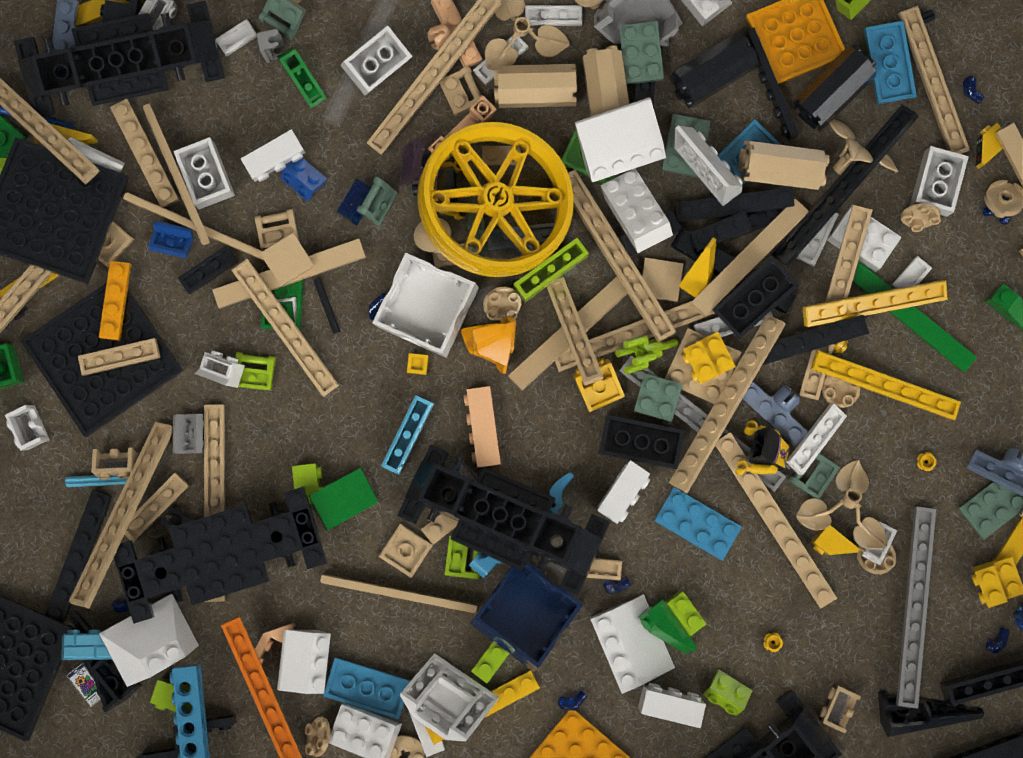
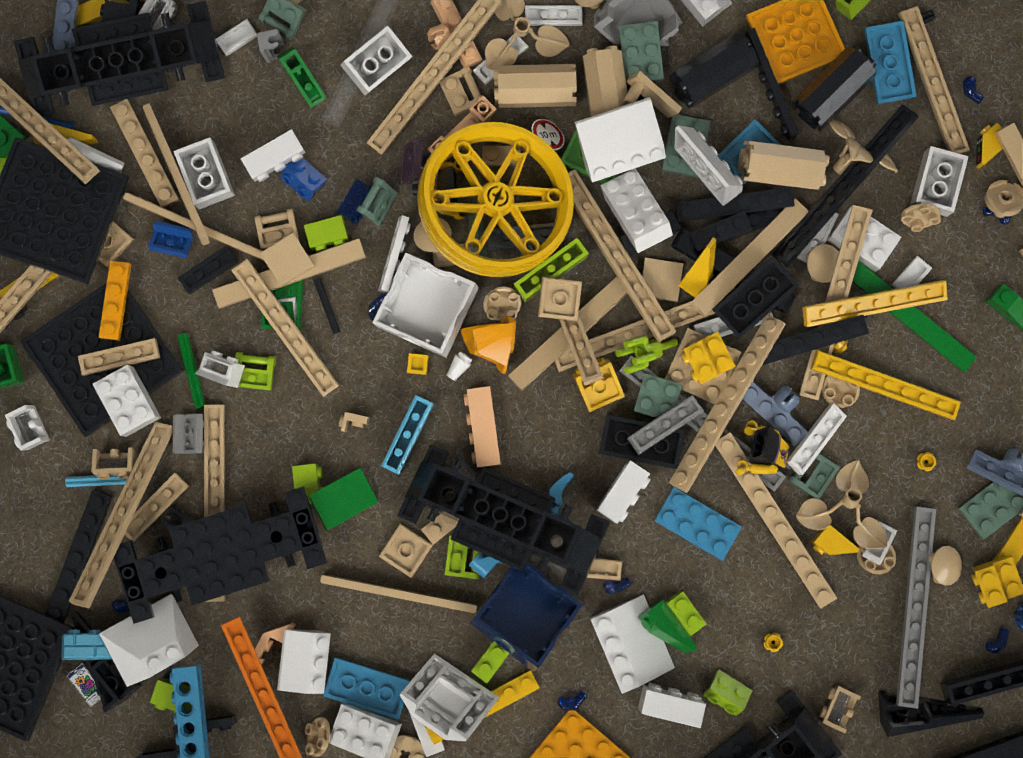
none -> white brick [93,365,161,437]
none -> green axle [177,333,206,409]
none -> lime brick [304,215,349,252]
none -> tan bracket [339,412,370,432]
none -> white plate [378,215,411,293]
none -> white cone [446,351,473,381]
none -> sticker [532,119,564,150]
none -> tan tile [538,277,582,321]
none -> tan piece [623,71,682,118]
none -> light grey tile [627,395,704,455]
none -> tan dish [806,244,839,283]
none -> tan dish [929,546,962,585]

